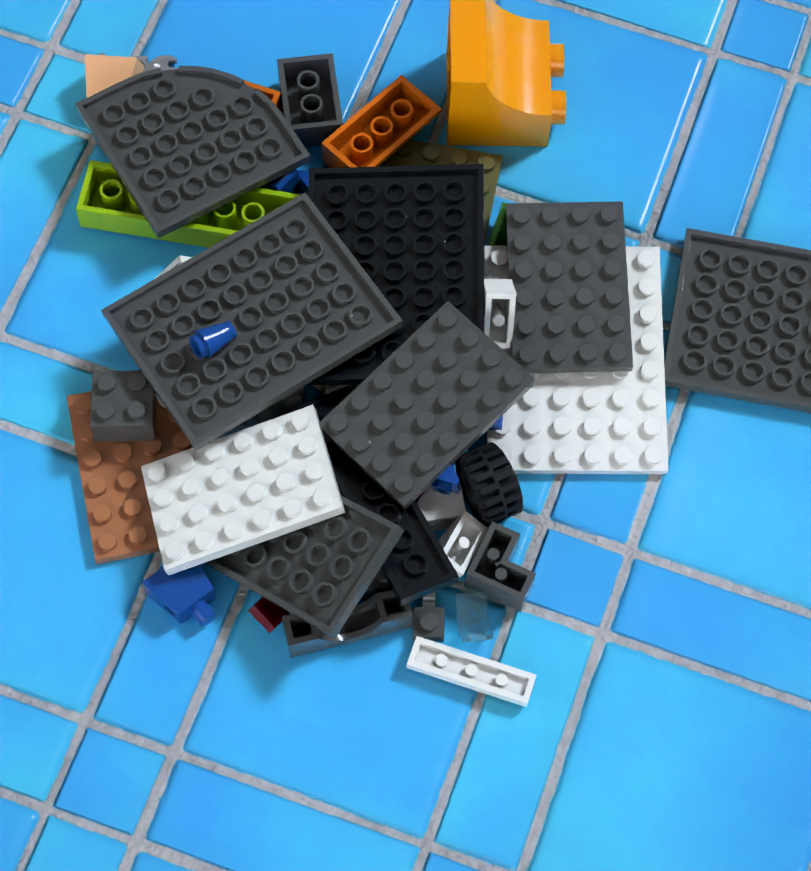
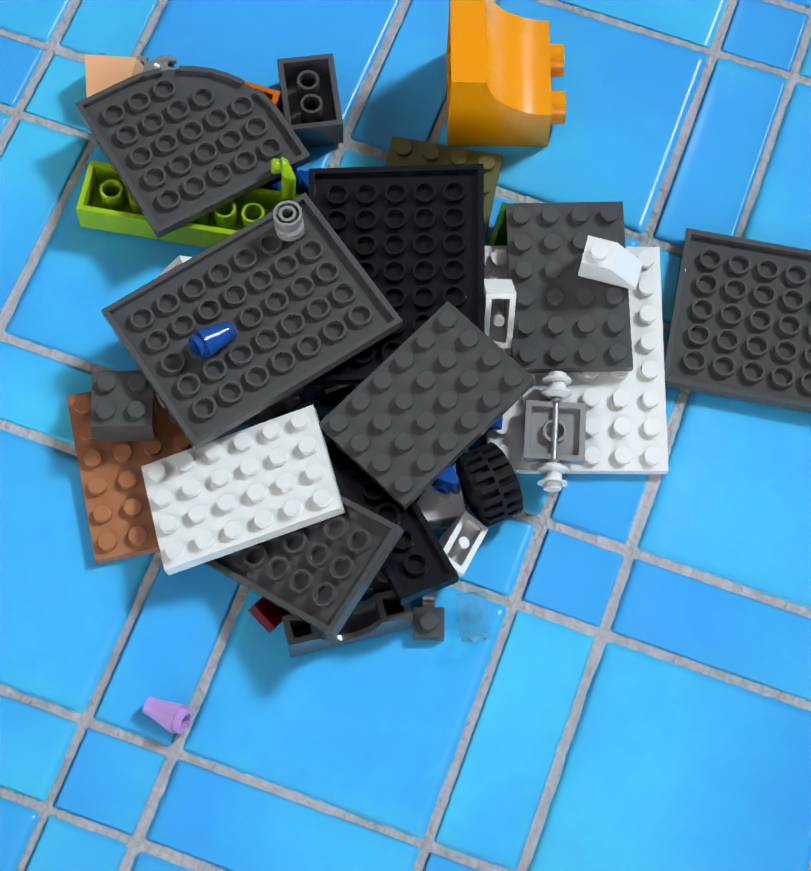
blue torso [142,564,216,627] -> none
orange slope [321,75,442,168] -> none
white plate [406,636,537,707] -> none
dark grey brick [464,521,536,612] -> none
none -> lavender cone [142,696,192,734]
none -> lime arm [271,157,296,199]
none -> light grey wheel [272,200,305,242]
none -> light grey plate [522,371,587,492]
none -> white slope [578,235,643,290]

